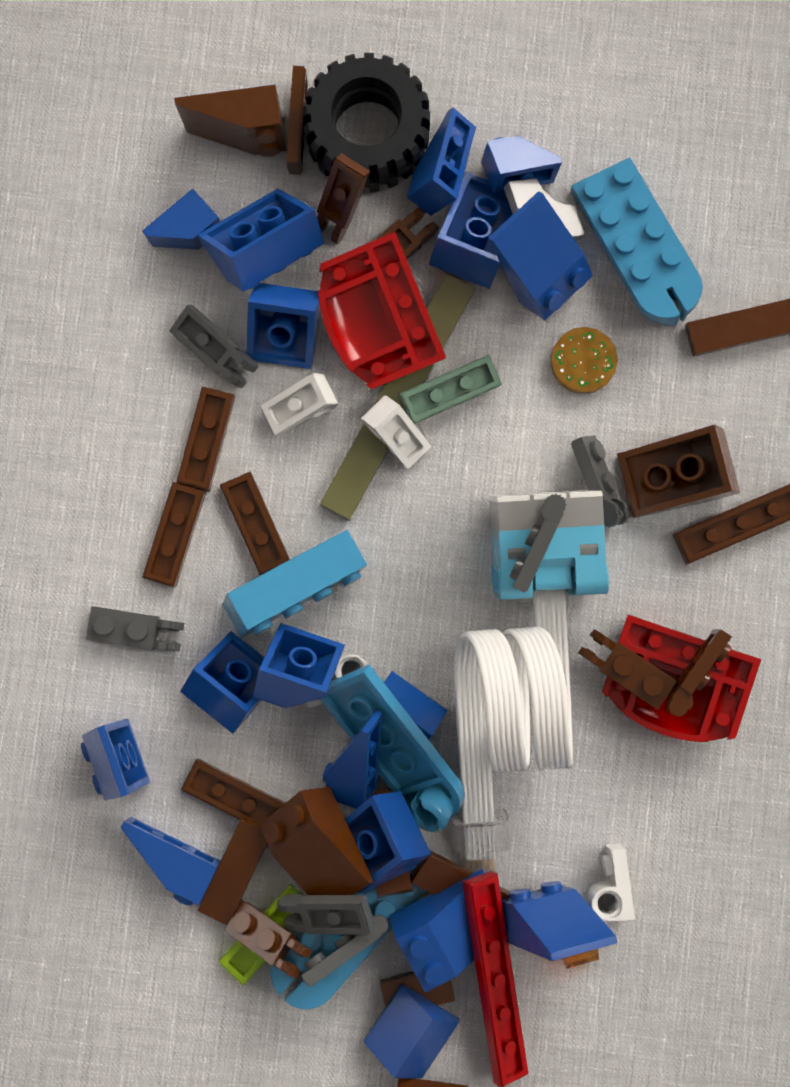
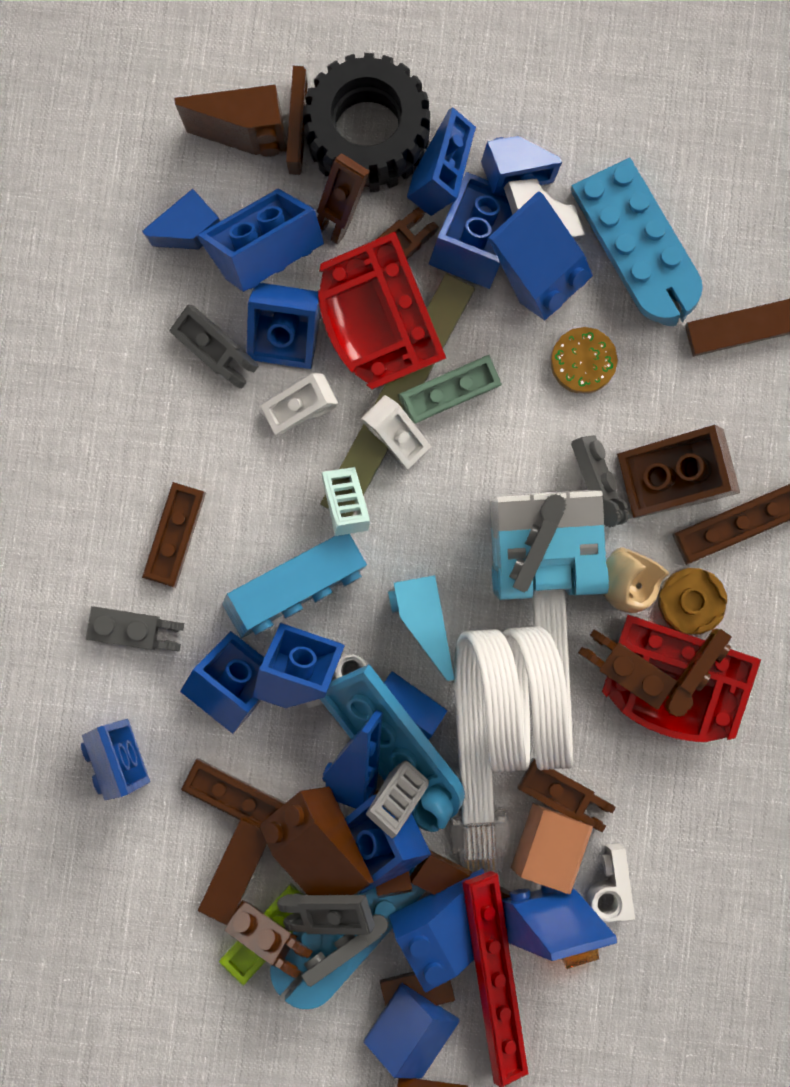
blue slope [120,817,221,906] -> none
reddish brown tile [176,387,235,492] -> none
reddish brown tile [220,471,290,576] -> none
none -> light aqua slope [322,467,370,536]
none -> light grey slope [366,761,429,838]
none -> medium azure slope [388,575,455,681]
none -> nougat slope [511,803,593,894]
none -> reddish brown hinge [517,758,616,833]
none -> tan piece [603,547,669,613]
none -> pearl gold tile [658,568,727,634]

